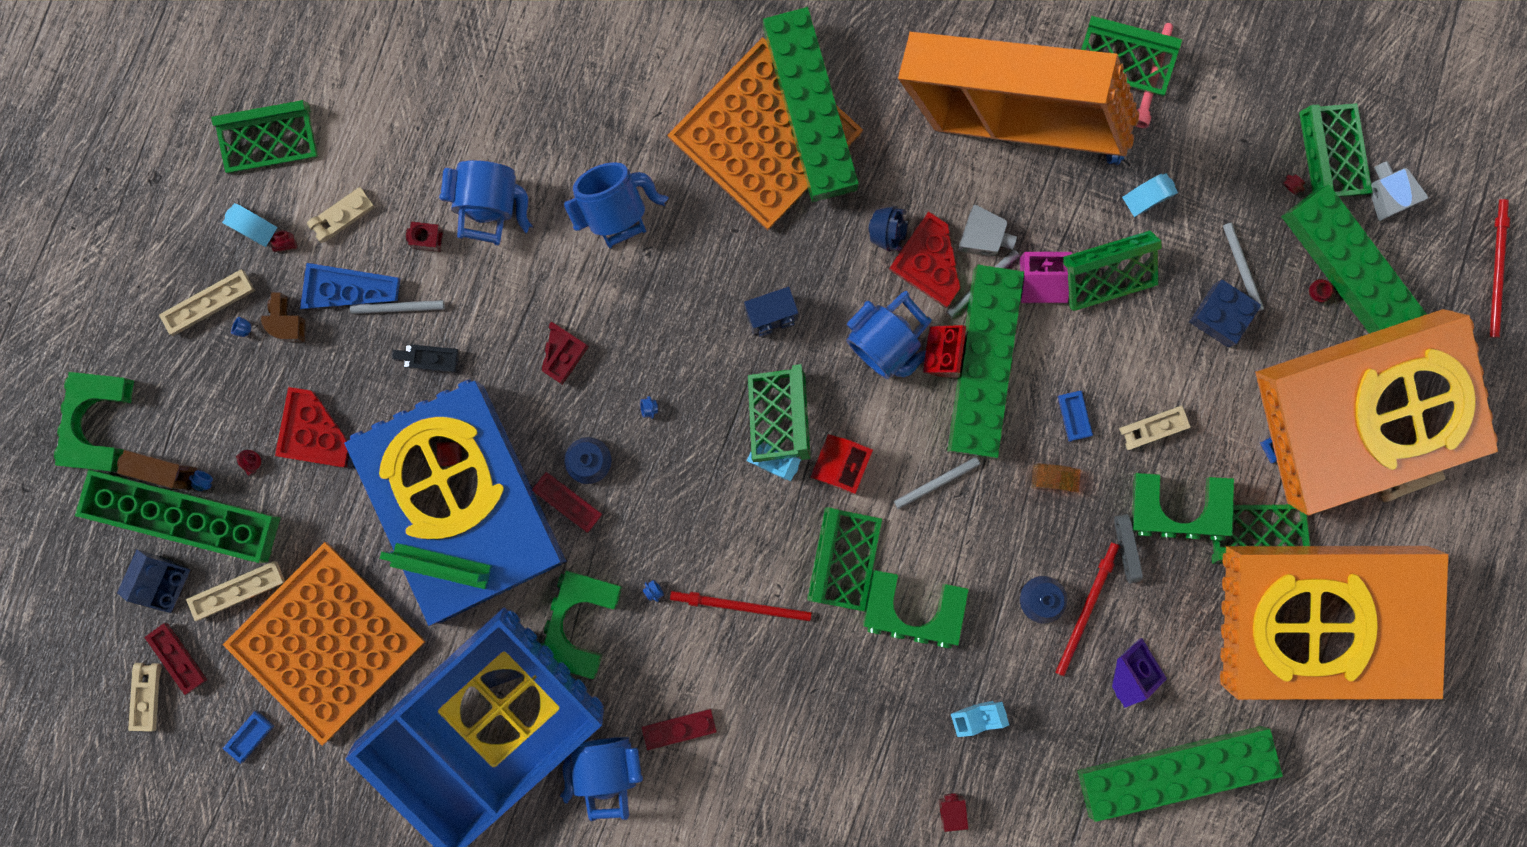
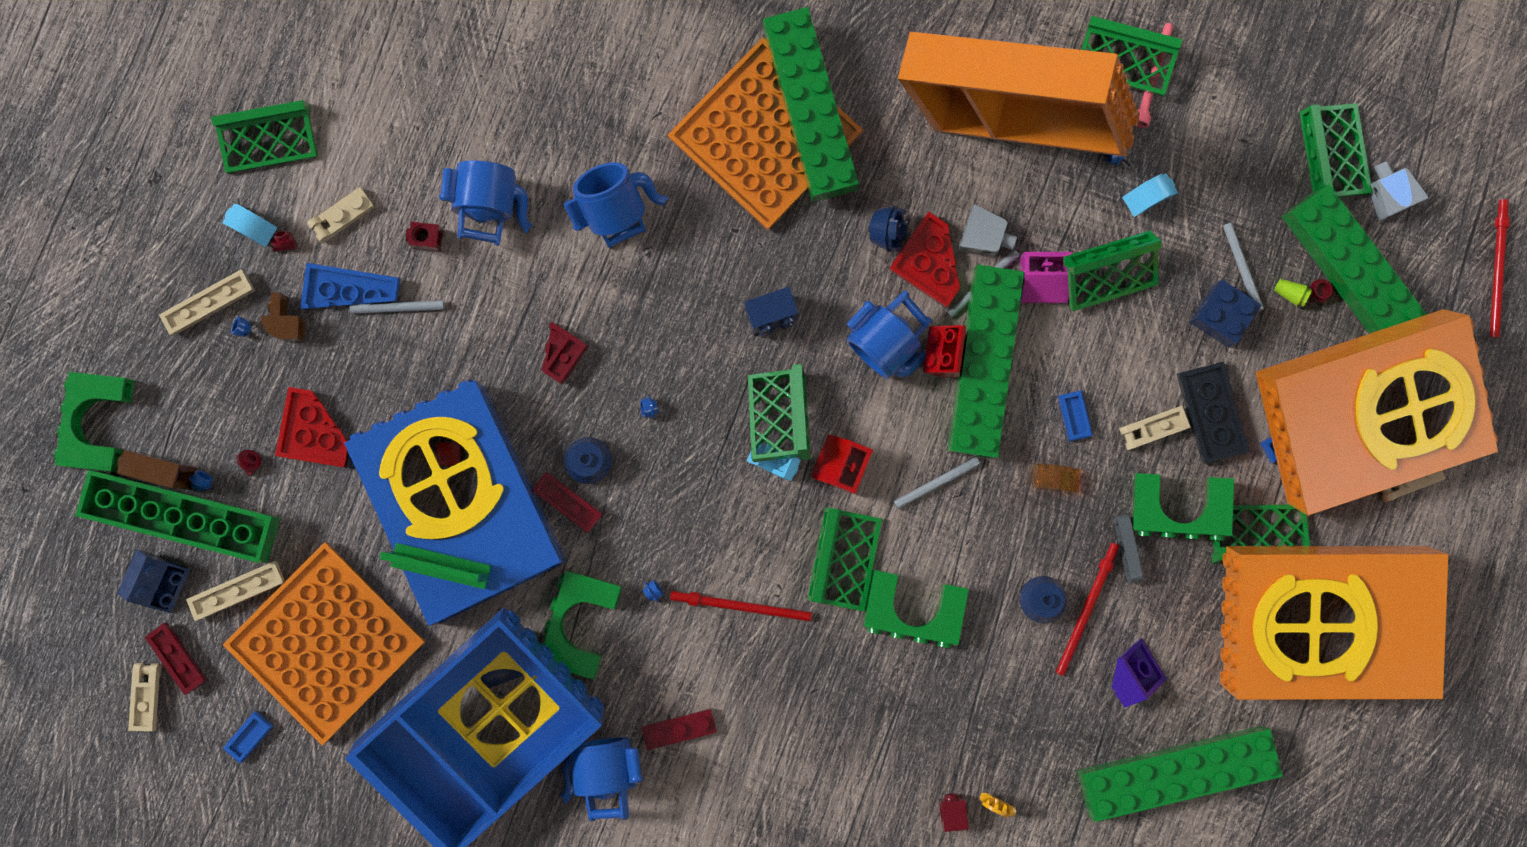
black hinge [392,344,460,373] -> none
medium azure brick [951,701,1009,737] -> none
dark red plate [1283,174,1305,196] -> none
none -> light orange gear [979,793,1017,818]
none -> black plate [1176,361,1250,464]
none -> lime cone [1274,278,1312,307]

